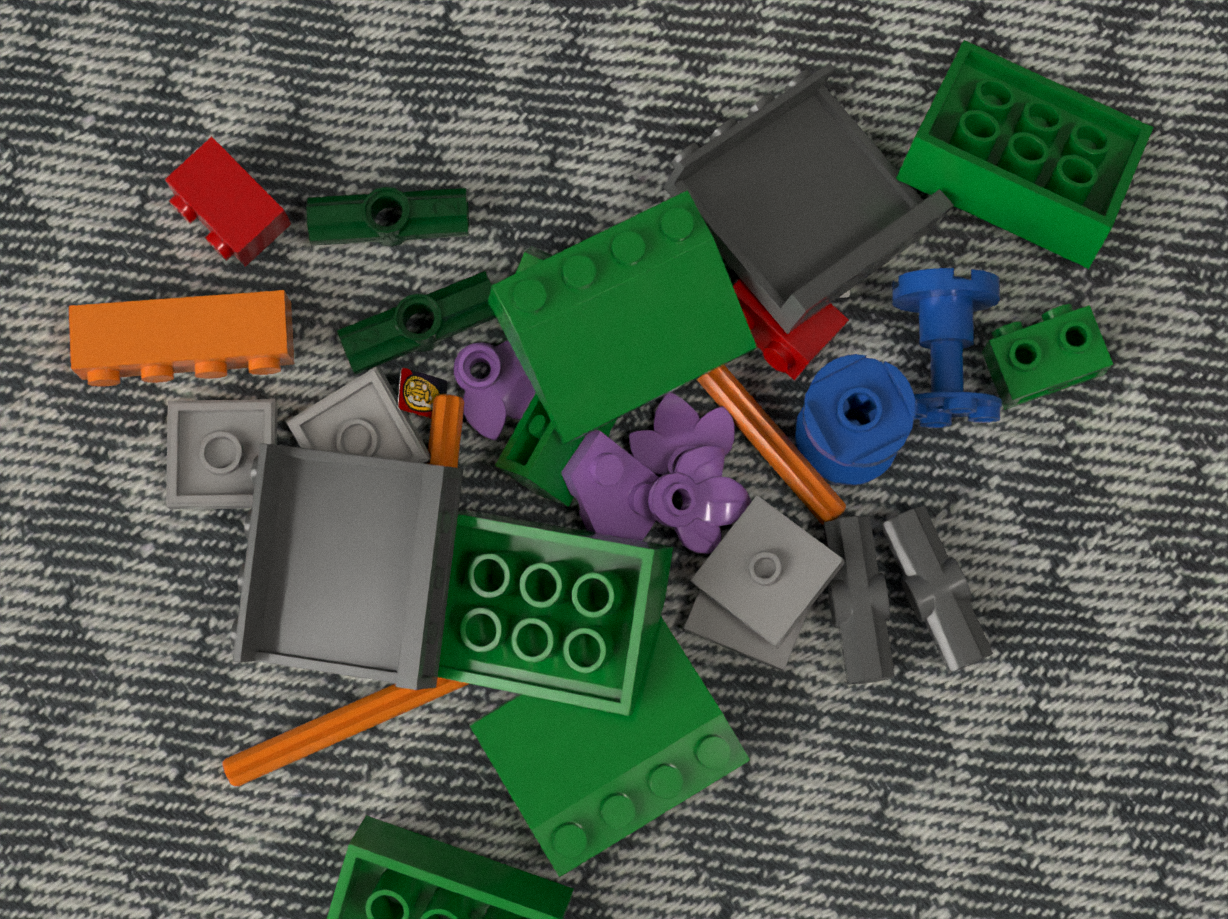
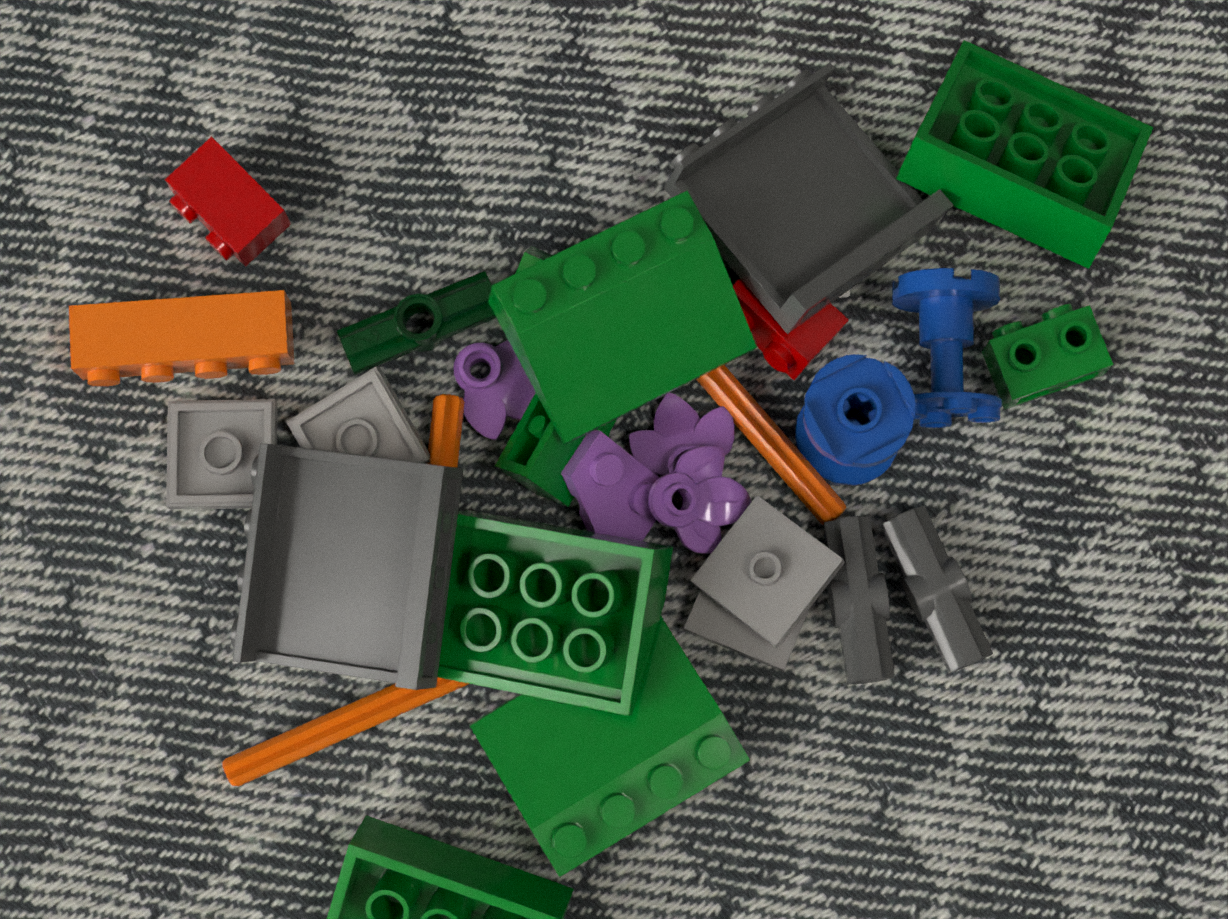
dark green piece [306,187,470,247] -> none
sticker [398,368,448,418] -> none

